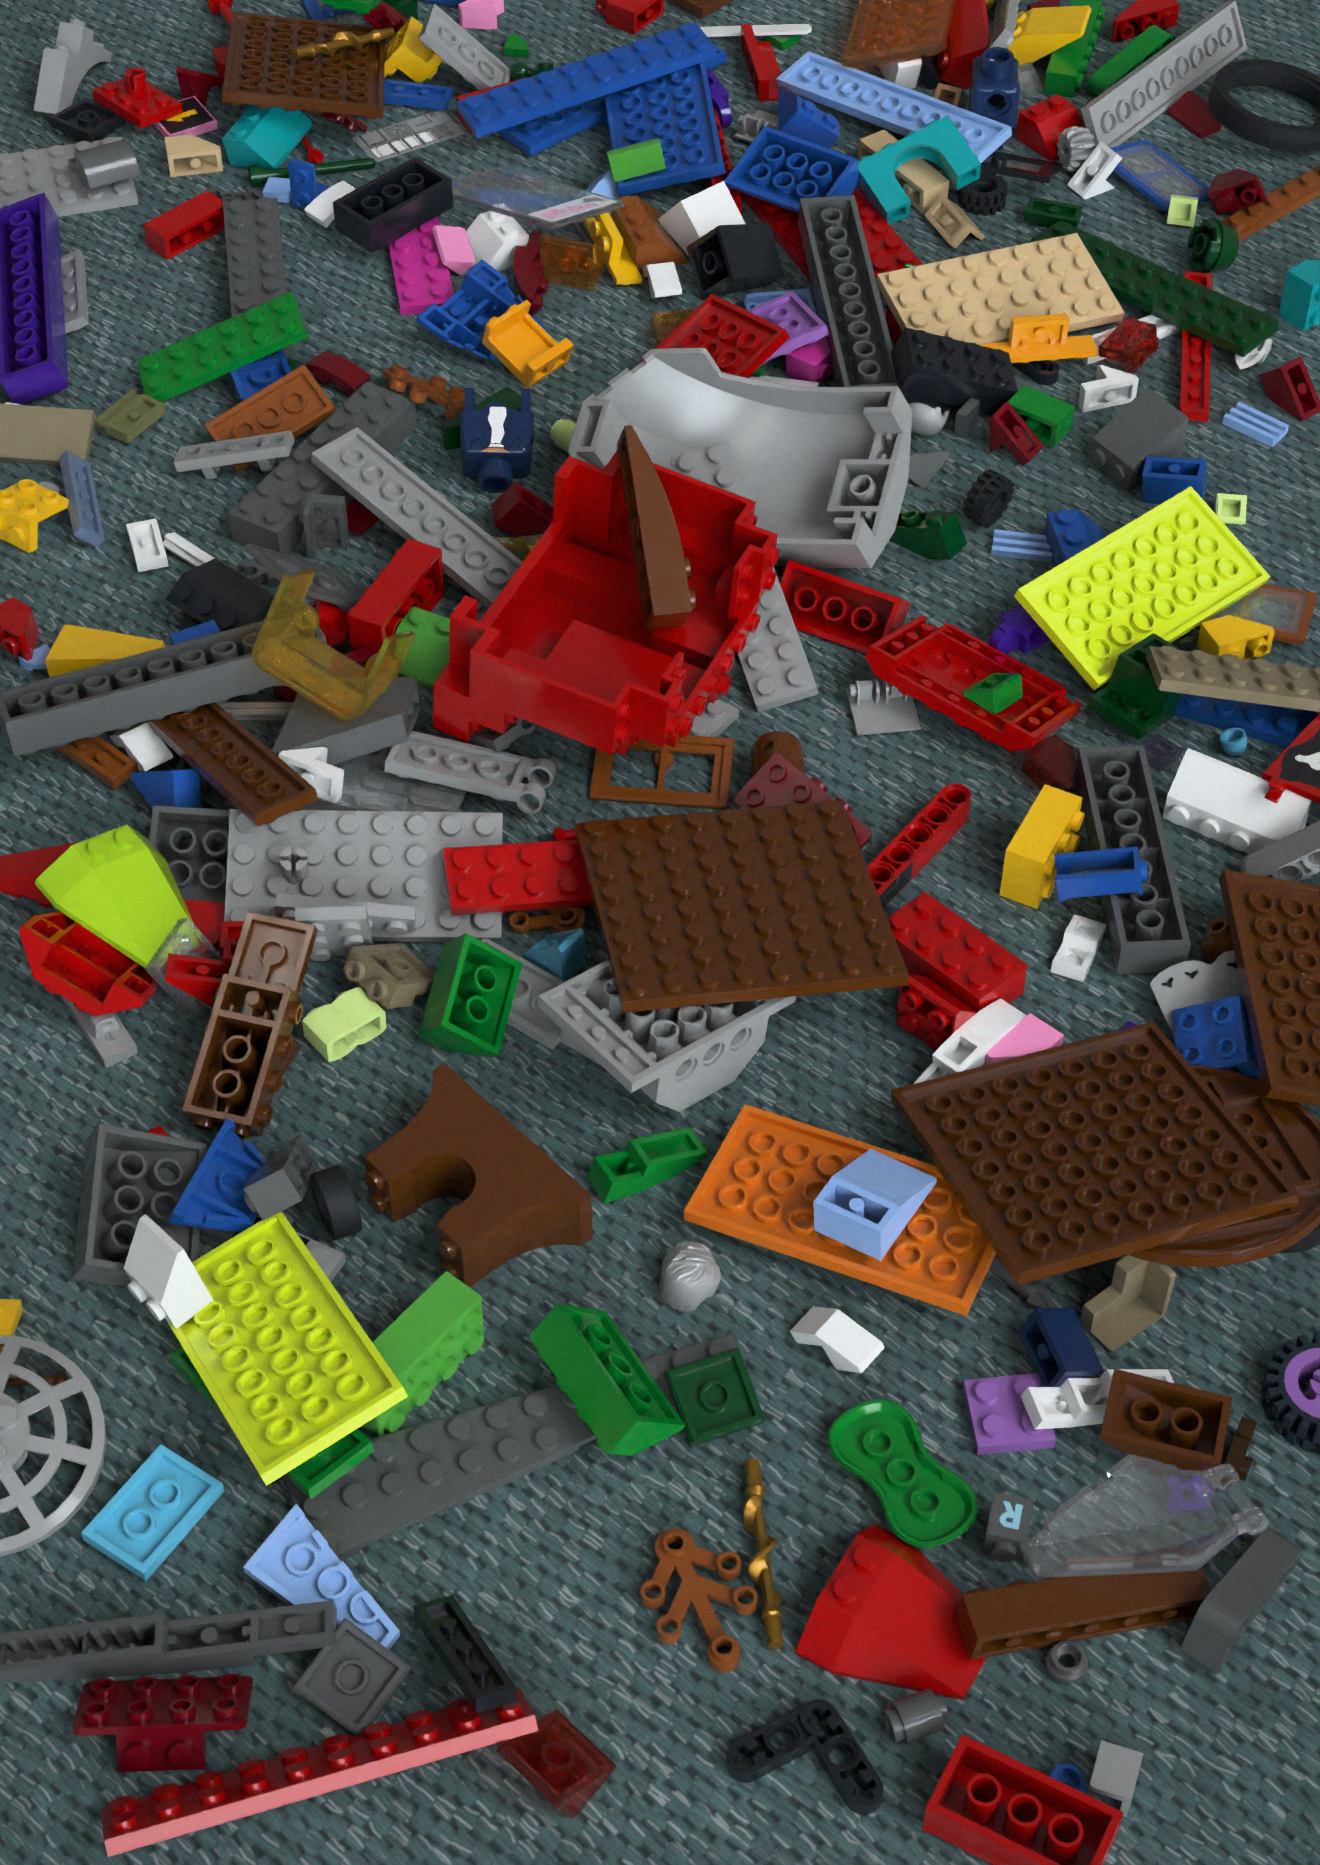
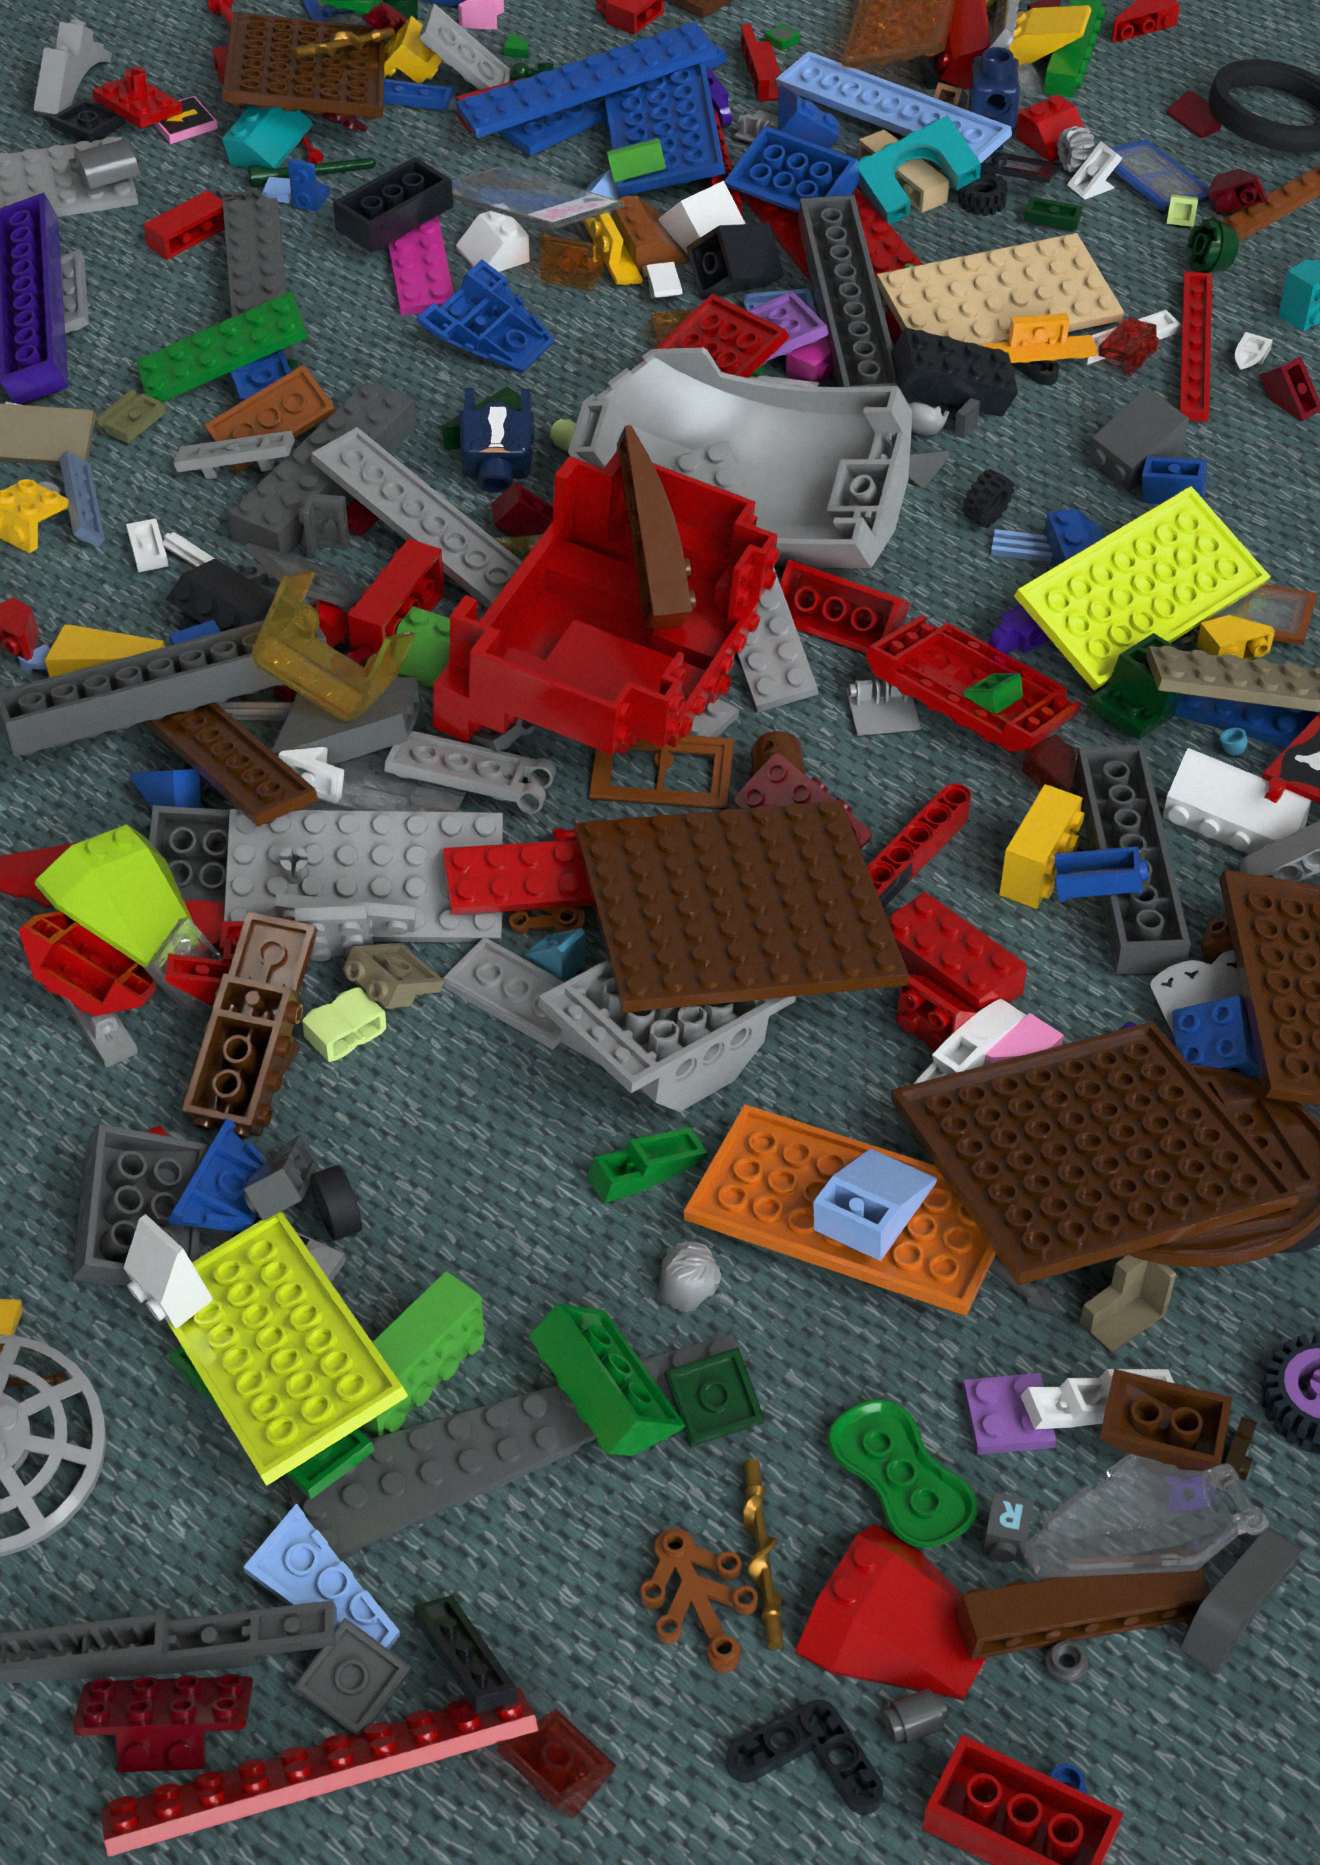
dark orange plate [53,736,139,790] -> none
medium azure plate [81,1444,224,1581] -> none
white slope [110,722,174,772] -> none
tan slope [164,134,223,177] -> none
dark red slope [176,66,223,105] -> none
white slope [304,181,356,228] -> none
dark red slope [305,351,371,396] -> none
light grey sticker [353,110,465,162] -> none
reddish brown piece [364,1063,592,1287] -> none
dark orange plant [383,365,465,420] -> none
green slope [418,933,522,1057] -> none
bright pink slope [432,225,475,275] -> none
light orange panel [482,300,574,388] -> none
dark red slope [513,230,548,316] -> none
white piece [700,24,812,37] -> none
white slope [790,1306,885,1373] -> none
white slope [878,56,922,89] -> none
dark green slope [889,510,967,560] -> none
tan panel [924,194,986,248] -> none
dark red slope [989,401,1044,466] -> none
green brick [1008,385,1075,447] -> none
dark blue brick [1018,1308,1104,1387] -> none
dark green plate [1028,220,1279,357] -> none
white slope [1050,914,1107,982] -> none
white slope [1078,365,1139,413] -> none
light grey plate [1081,0,1247,148] -> none
green beam [1086,25,1176,97] -> none
light grey panel [1089,1740,1144,1817] -> none
tile [1142,733,1183,773] -> none
yellowish green slope [1214,493,1247,525] -> none
light blue tile [1222,402,1289,447] -> none

